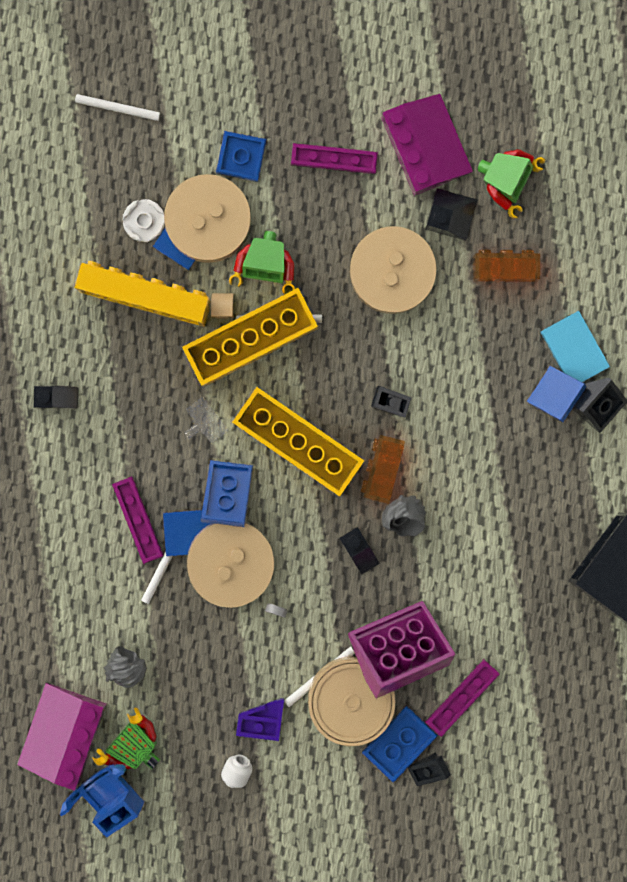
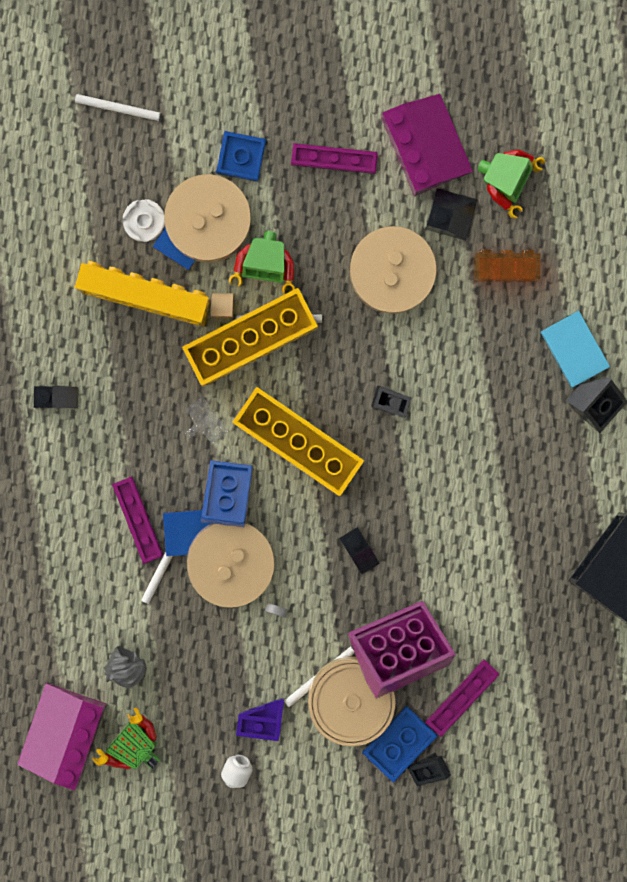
blue piece [60,764,145,838] -> none
clear orange brick [360,435,405,504] -> none
dark grey hair [382,495,426,537] -> none
tile [527,366,587,422] -> none

